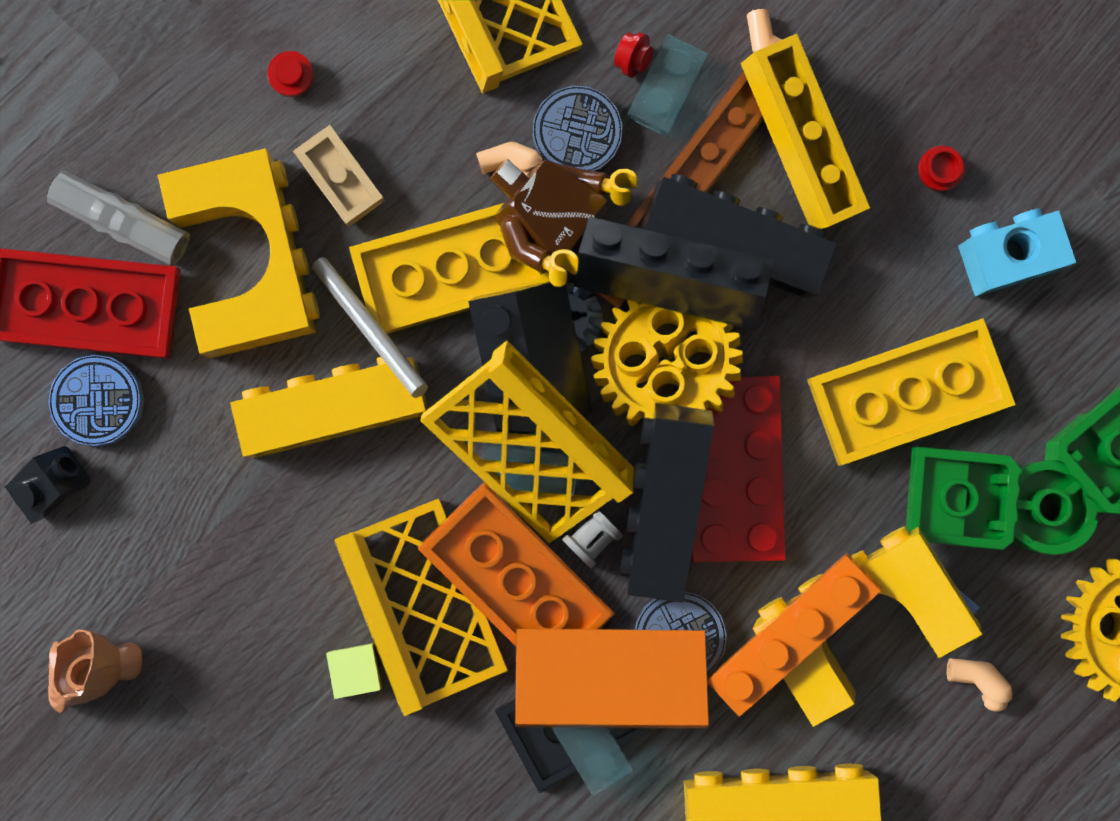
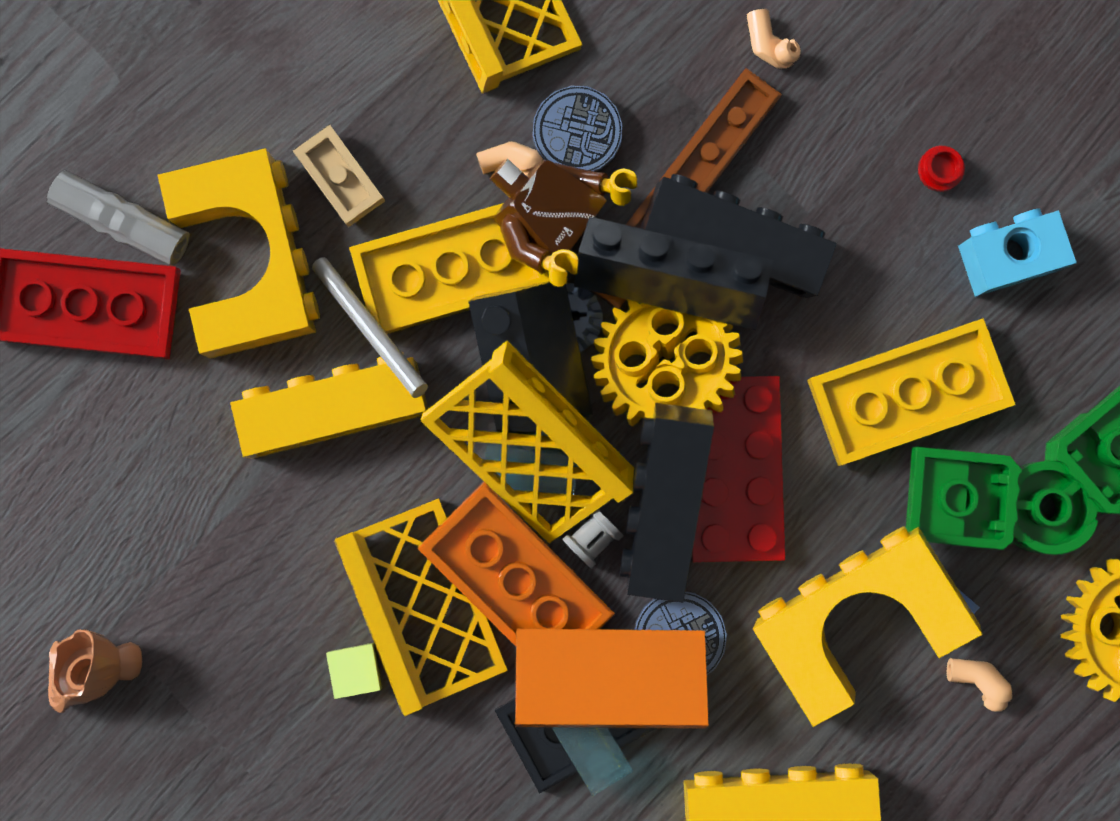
black bracket [5,446,91,524] -> none
tile [48,355,145,447] -> none
red plate [267,51,314,97] -> none
red plate [614,32,653,78] -> none
clear light blue plate [627,34,708,137] -> none
orange plate [707,552,881,717] -> none
yellow brick [740,34,870,229] -> none

